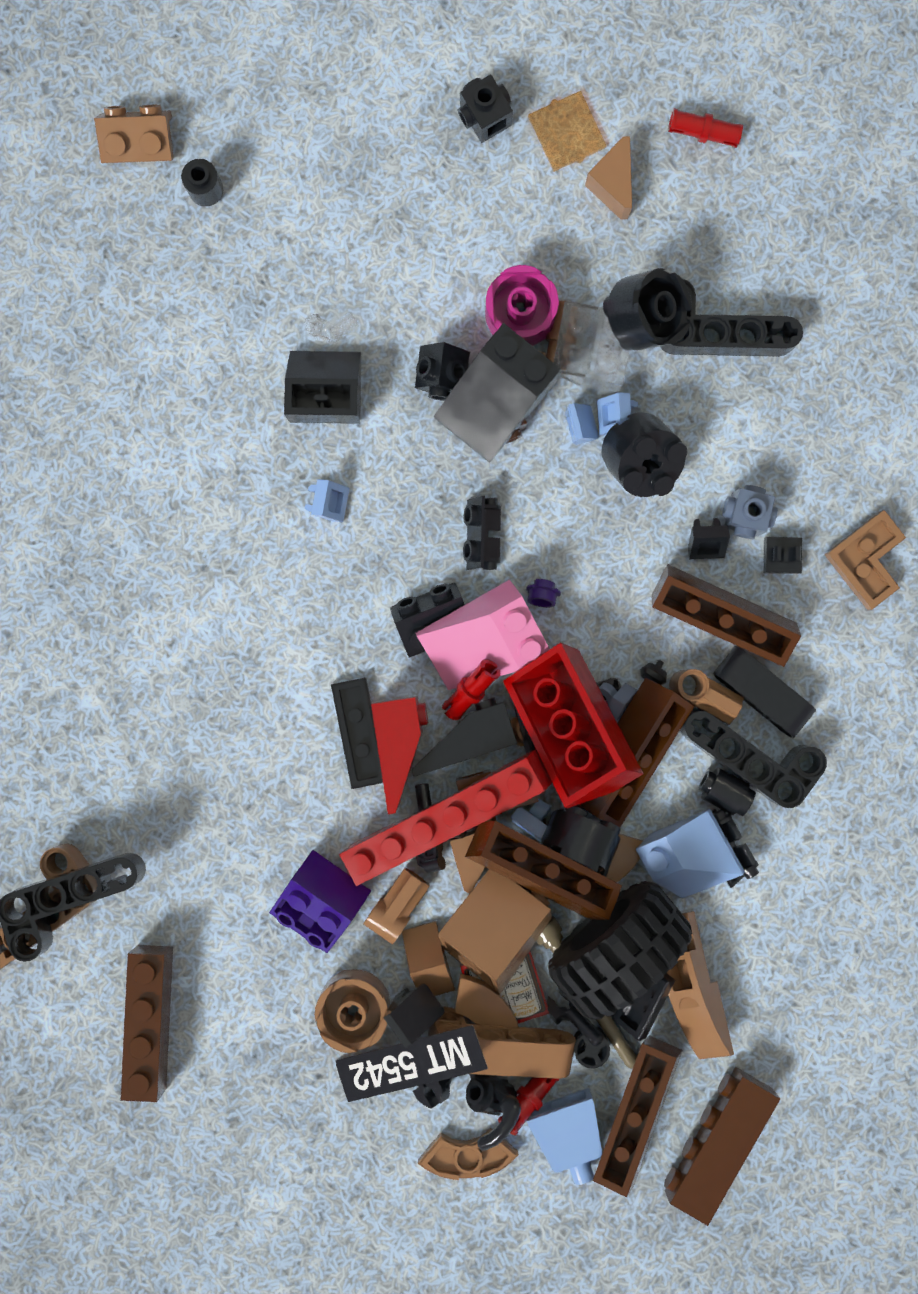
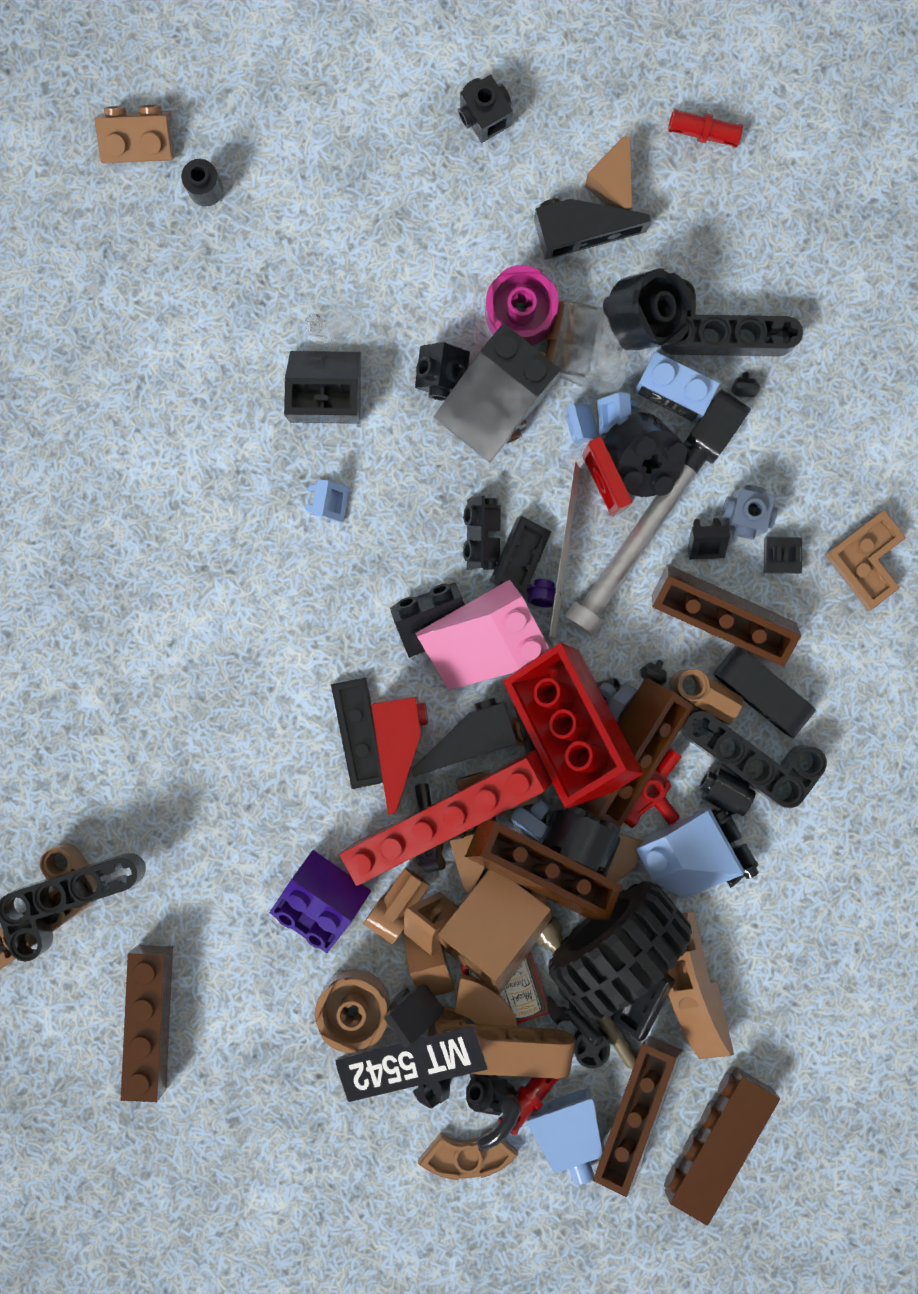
red pin [442,659,500,720] -> none
clear orange piece [528,91,606,172] -> none
none -> medium nougat slope [404,892,459,956]
none -> black plate [490,516,552,596]
none -> black slope [534,198,651,260]
none -> white sticker [549,461,581,639]
none -> piece [564,389,751,636]
none -> red tile [582,436,633,517]
none -> red piece [624,749,682,828]
none -> light blue brick [634,351,720,423]
none -> black rock [731,372,761,397]

